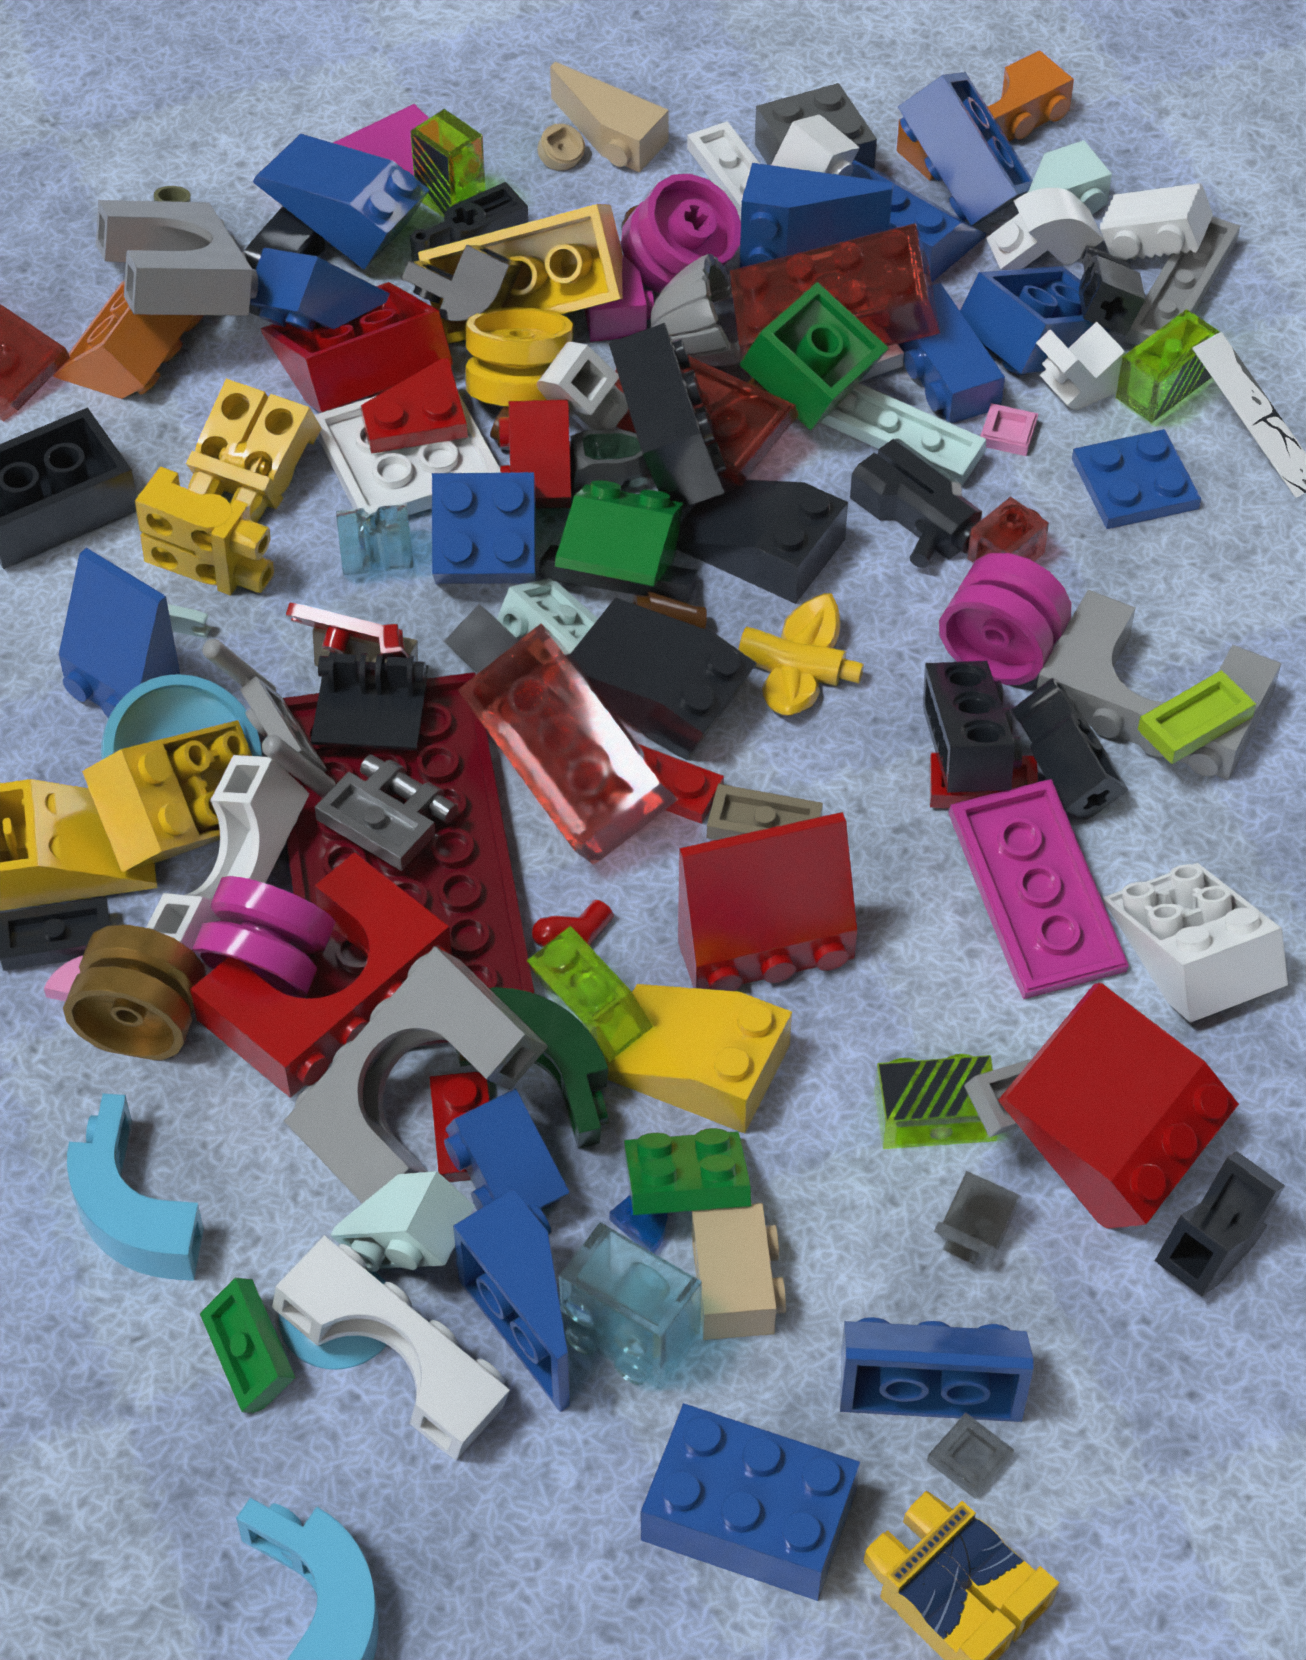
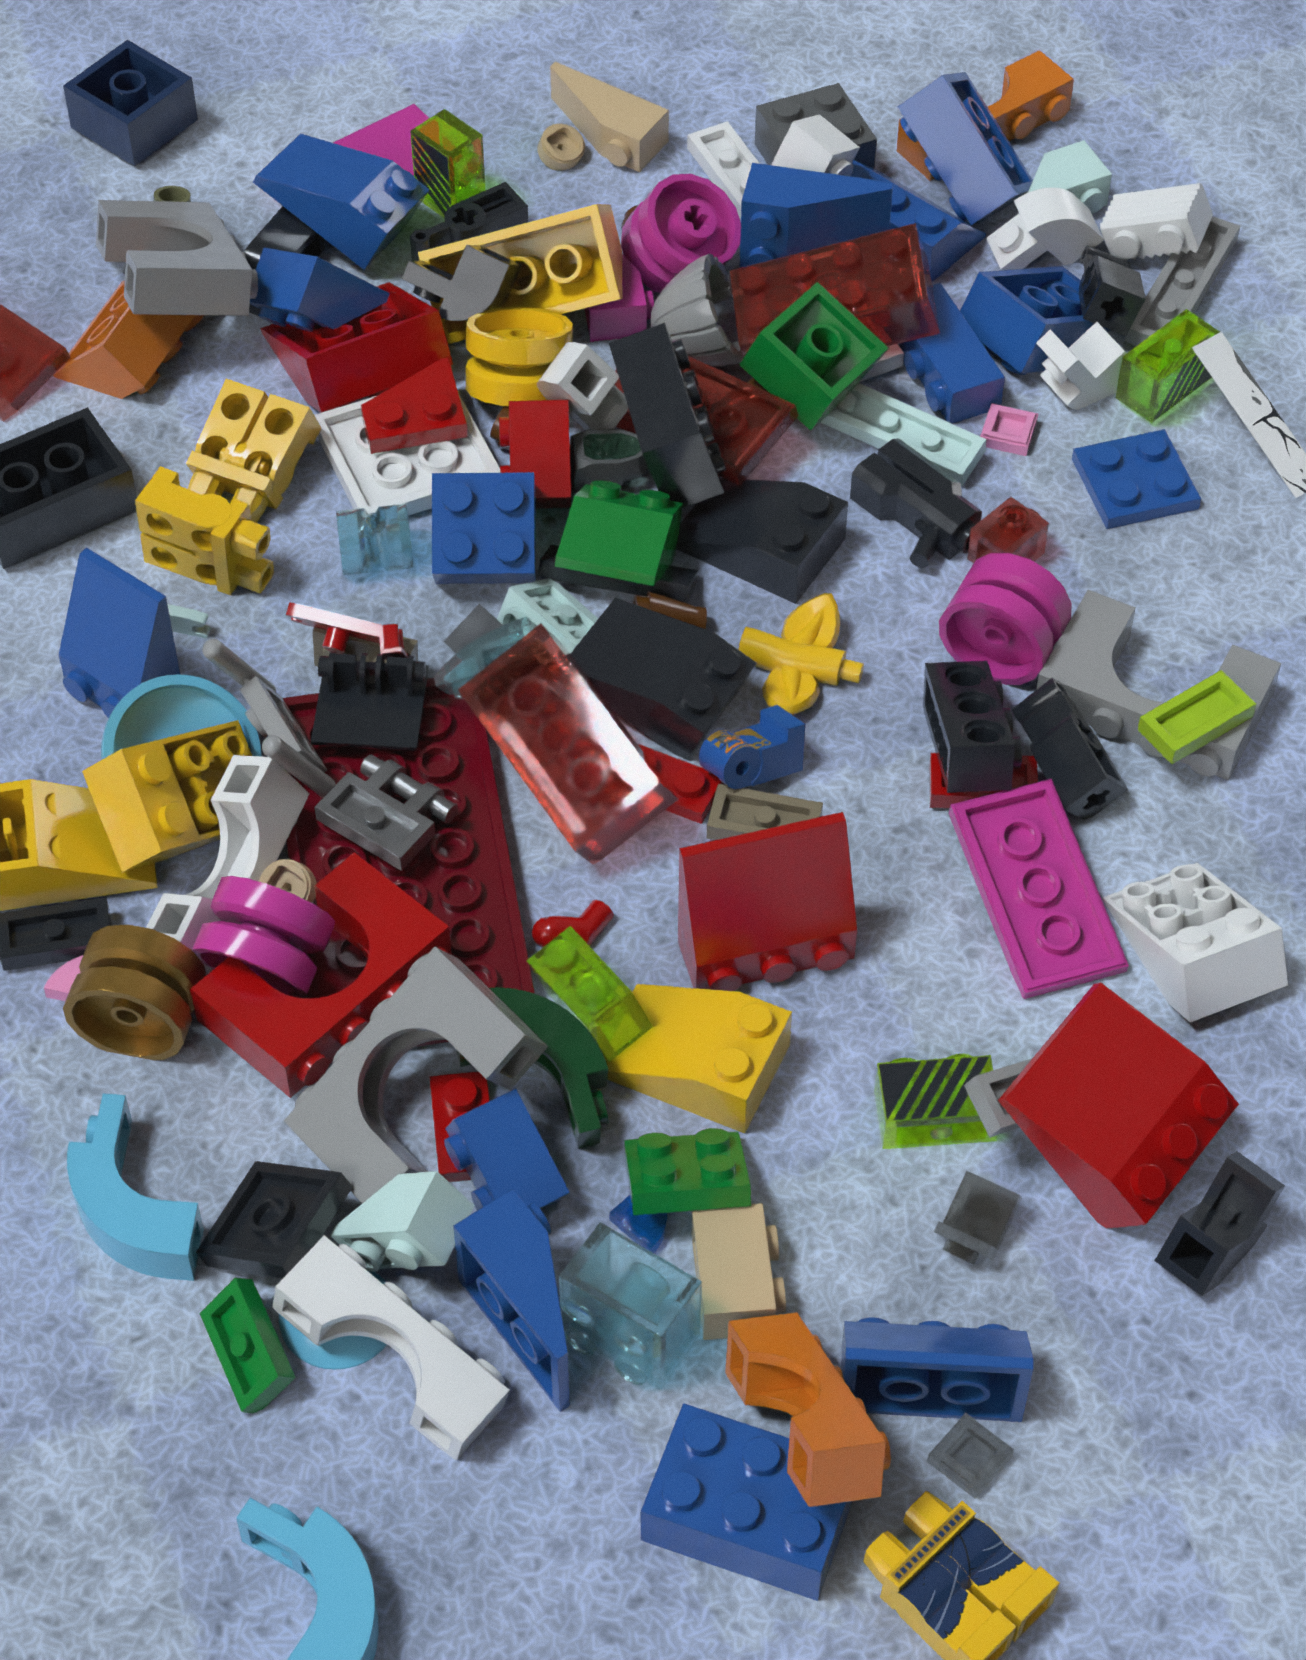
none -> dark blue brick [63,40,198,167]
none -> black plate [196,1161,352,1279]
none -> tan tile [259,859,317,903]
none -> clear light blue slope [434,616,543,699]
none -> blue leg [699,705,806,789]
none -> orange arch [725,1312,891,1507]

